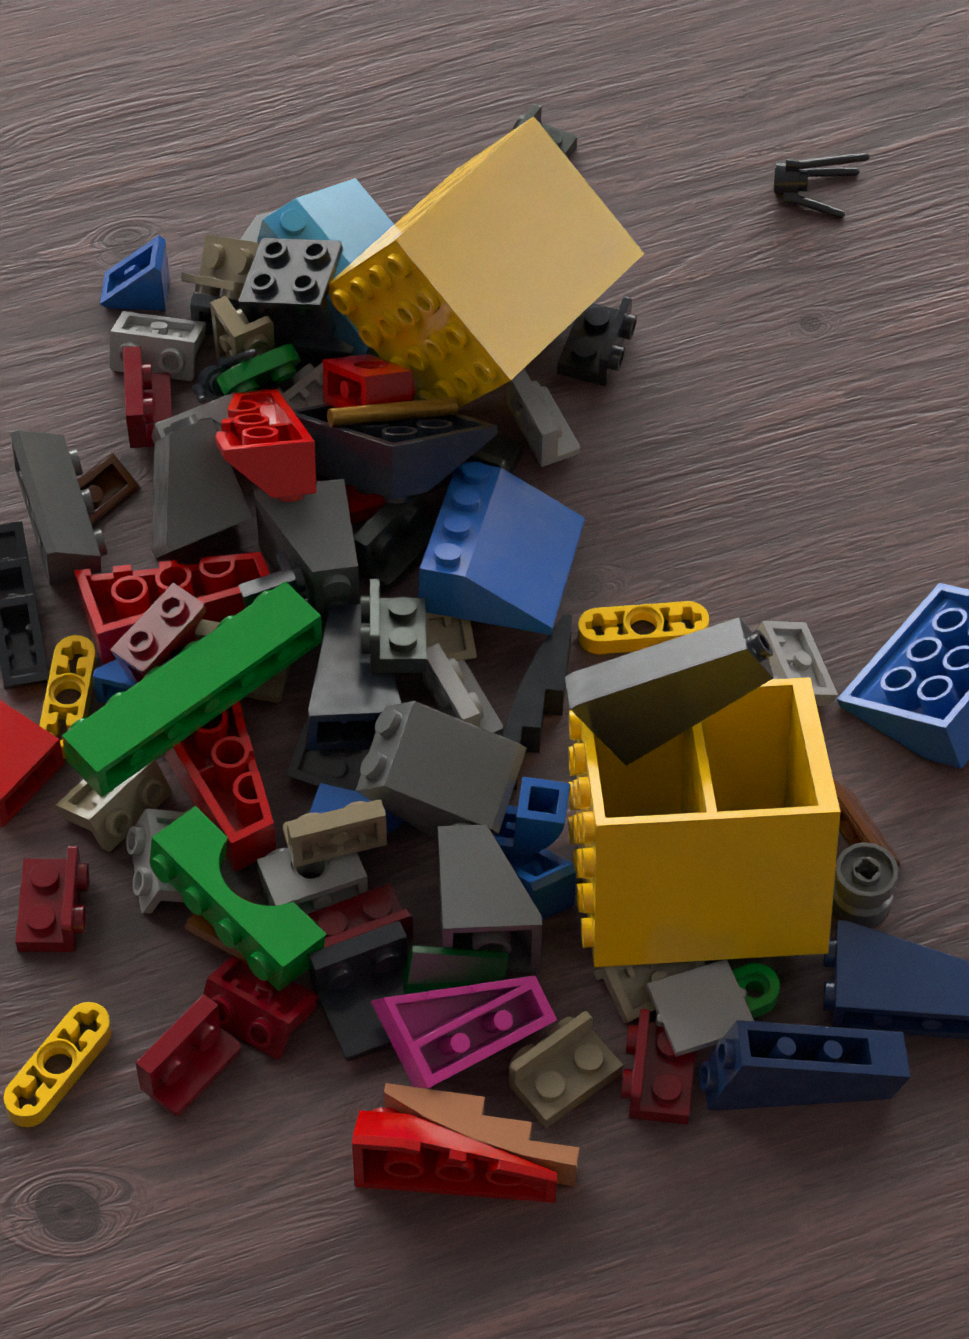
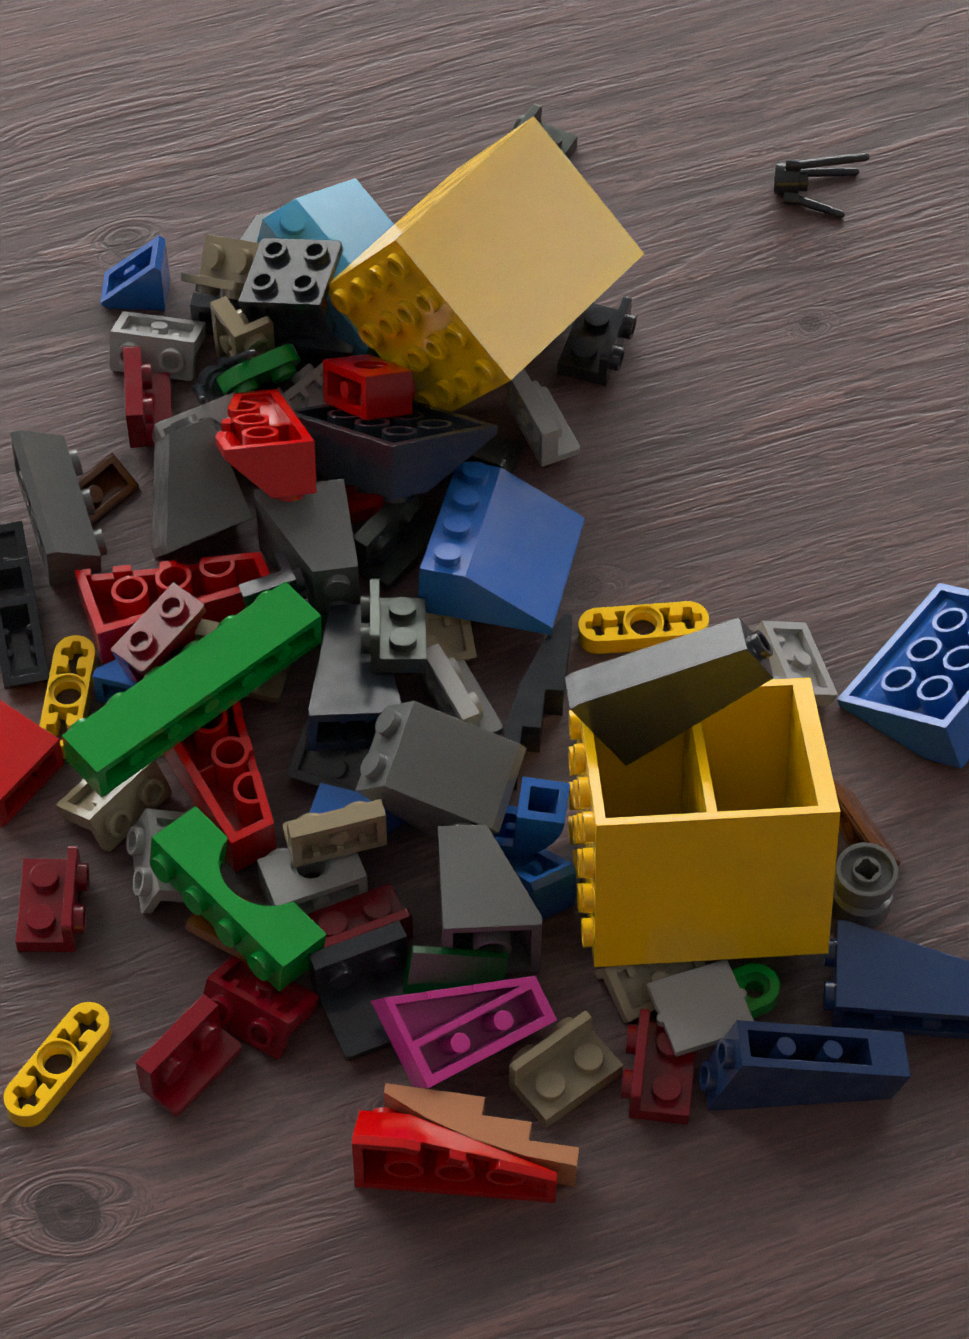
pearl gold bar [327,397,458,427] -> none

